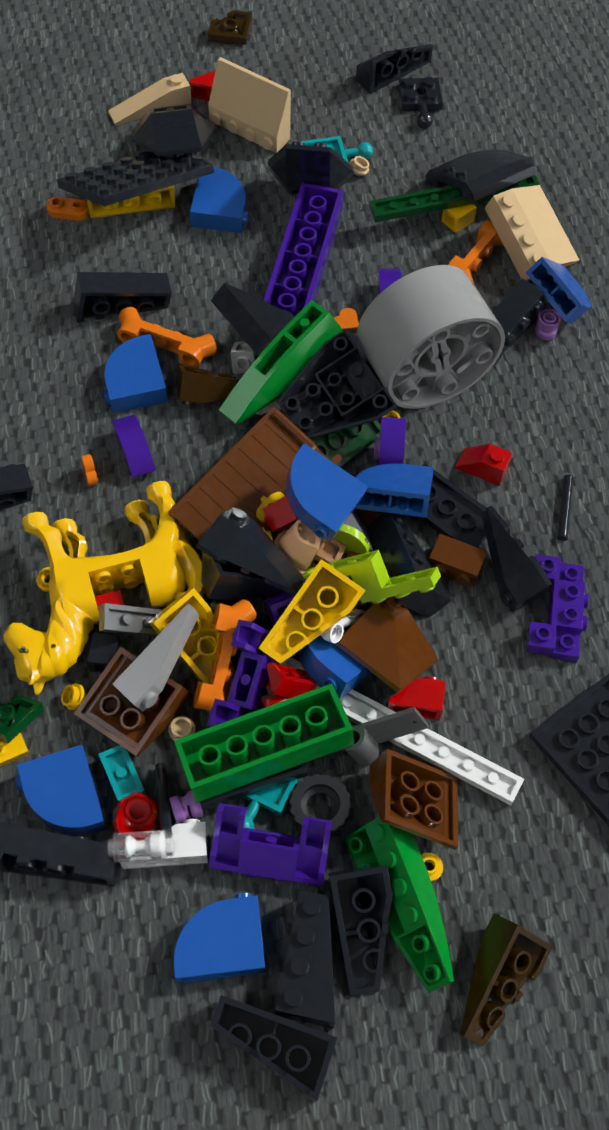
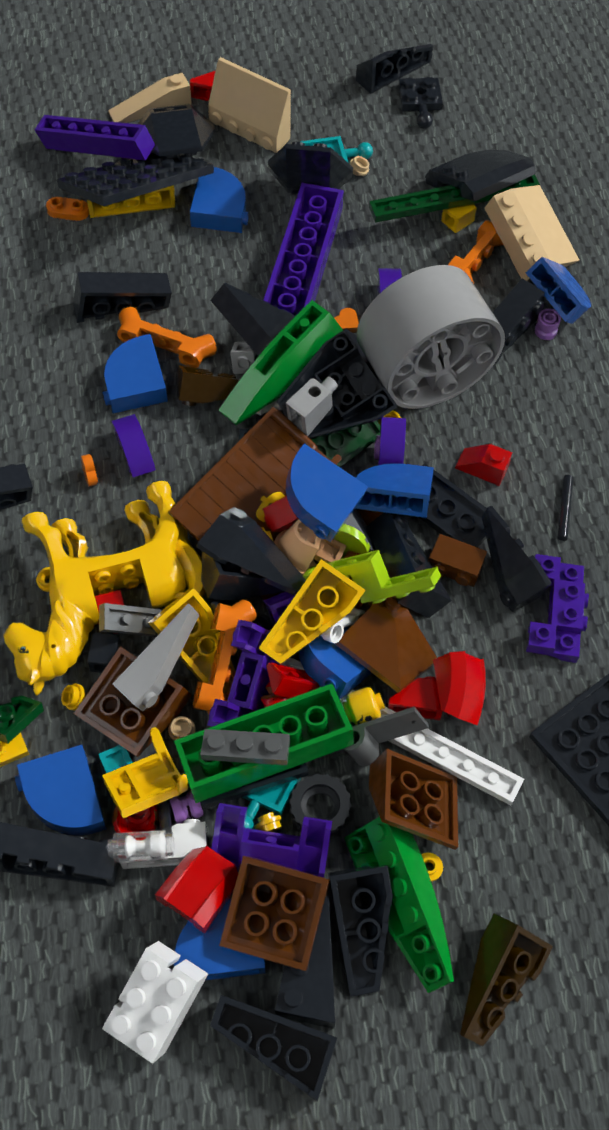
dark brown plate [208,10,252,45] -> none
none -> dark purple brick [34,115,155,161]
none -> yellow piece [102,727,188,818]
none -> white piece [102,941,208,1064]
none -> red slope [155,846,238,934]
none -> dark grey plate [200,729,290,765]
none -> reddish brown slope [219,856,330,971]
none -> yellow plate [254,812,282,832]
none -> light grey torso [286,376,338,436]
none -> yellow head [343,687,385,725]
none -> red slope [433,651,486,725]

